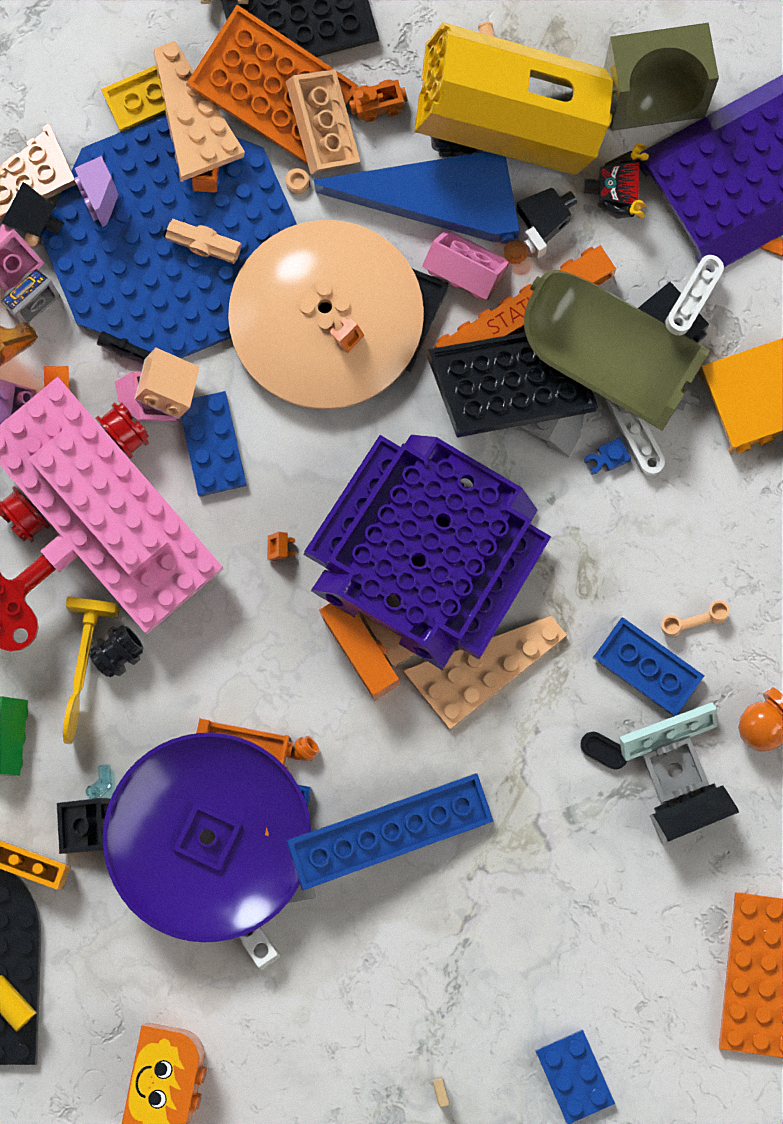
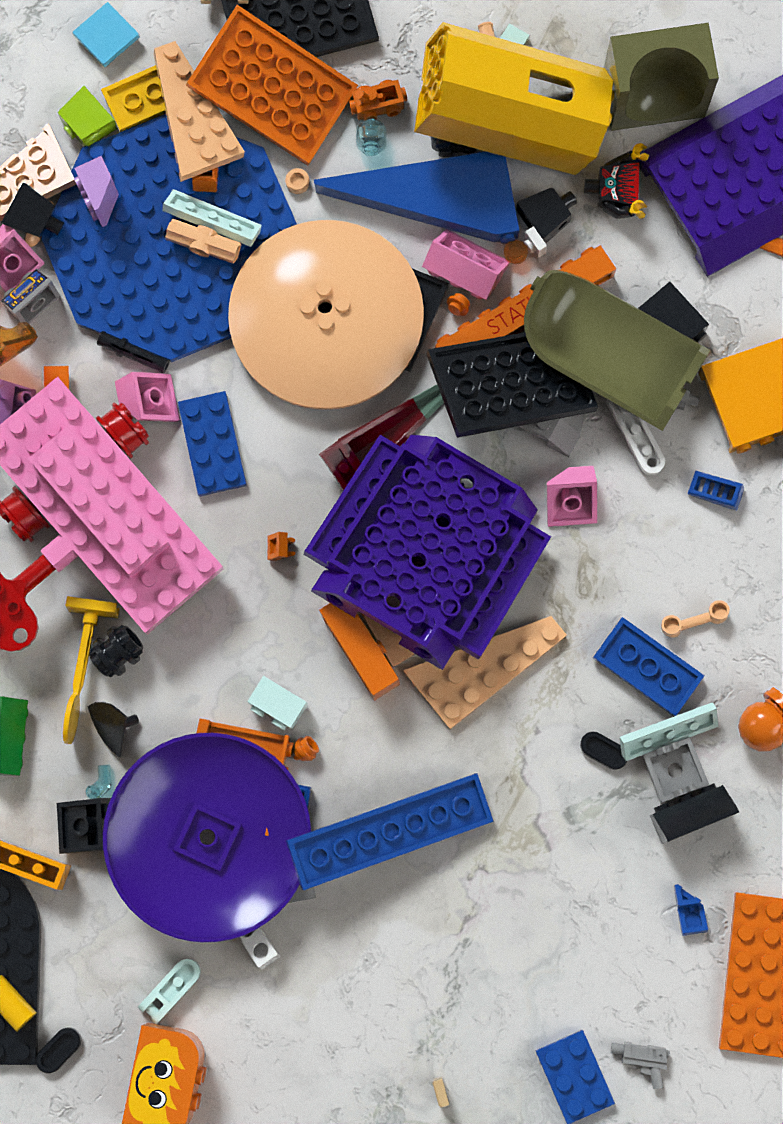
light nougat piece [134,347,200,419] -> none
light nougat slope [286,69,360,175] -> none
orange tile [330,318,364,353] -> none
blue plate [584,437,631,475] -> none
white plate [665,255,724,335] -> none
none -> black tile [36,1027,82,1073]
none -> lime torso [57,86,118,147]
none -> medium azure tile [72,2,140,68]
none -> black shield [87,702,139,757]
none -> light aqua plate [138,959,201,1025]
none -> light aqua plate [162,189,262,247]
none -> light aqua brick [247,676,308,730]
none -> dark red plate [319,384,444,491]
none -> clear light blue head [356,119,387,156]
none -> orange plate [447,293,470,316]
none -> light aqua tile [500,23,530,45]
none -> bright pink slope [547,466,597,527]
none -> light grey piece [611,1042,670,1089]
none -> blue slope [674,884,708,936]
none -> blue slope [688,470,744,511]

